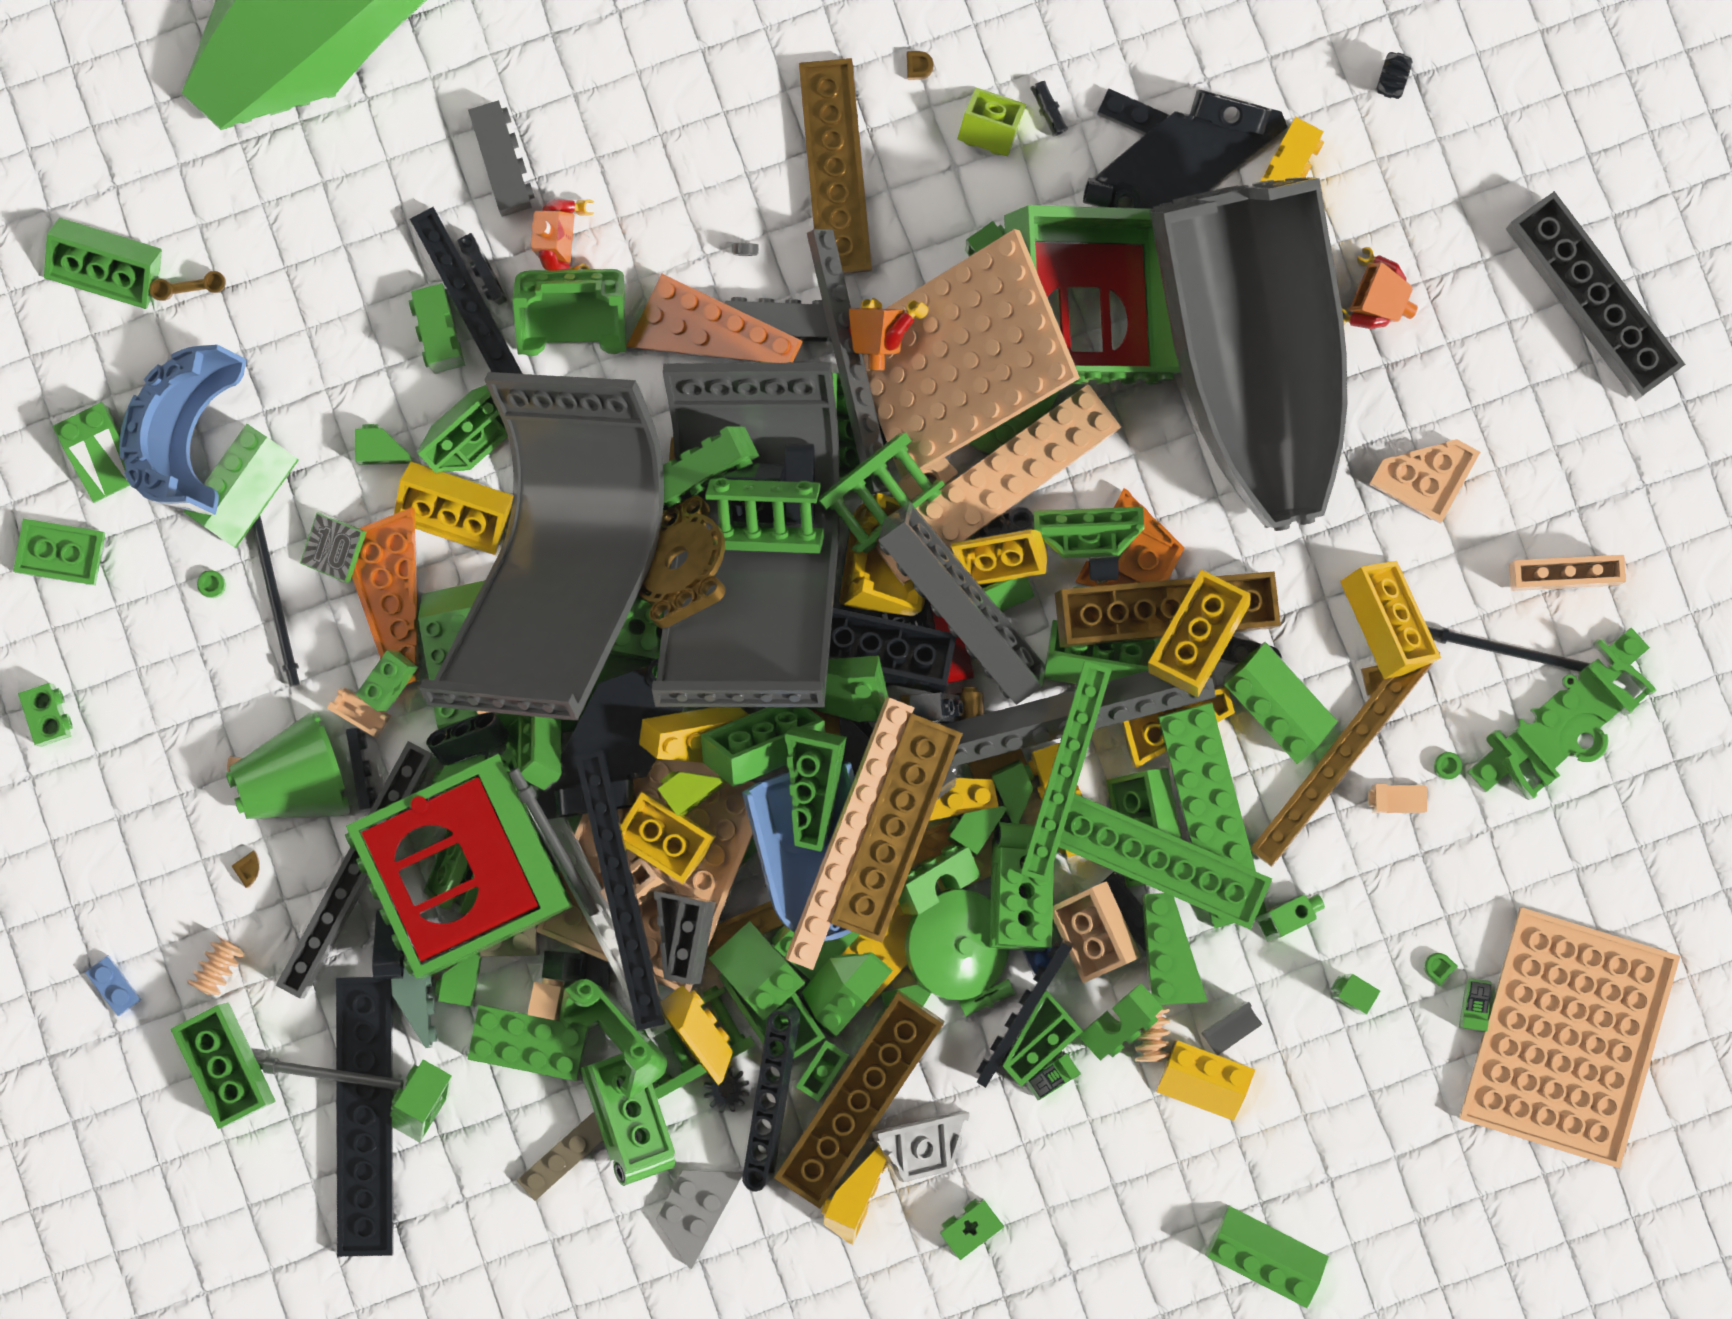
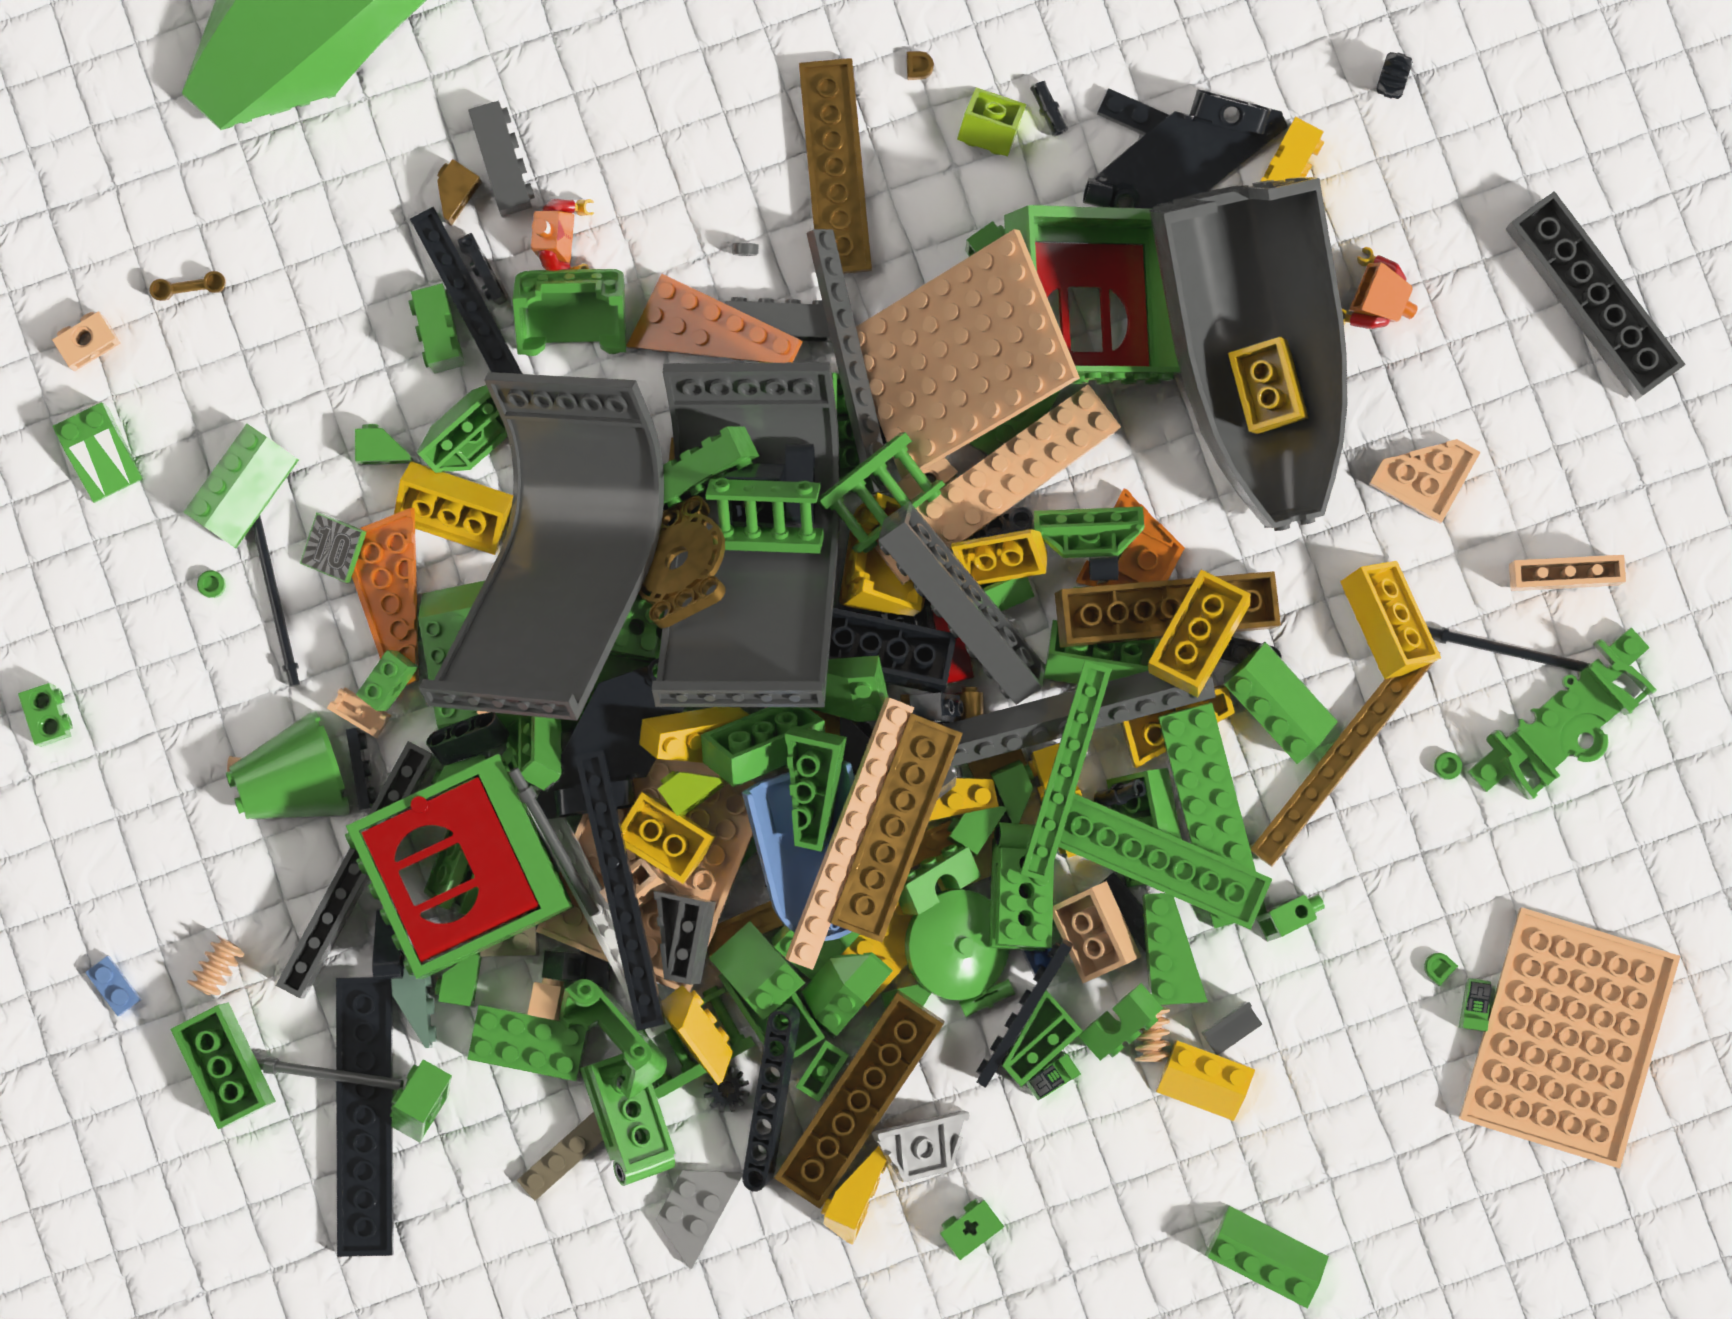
bright green plate [13,518,106,586] -> none
bright green slope [44,217,162,309] -> none
medium blue windscreen [119,344,247,515] -> none
pearl gold tile [231,850,260,889] -> none
orange torso [849,298,928,370] -> none
bright green brick [1331,973,1381,1015] -> none
pearl gold tile [1360,665,1384,695] -> none
light nougat bracket [1368,784,1428,813] -> none
none -> light nougat brick [52,311,121,372]
none -> pearl gold slope [437,159,482,226]
none -> black pin [1094,779,1146,807]
none -> yellow brick [1228,337,1308,434]

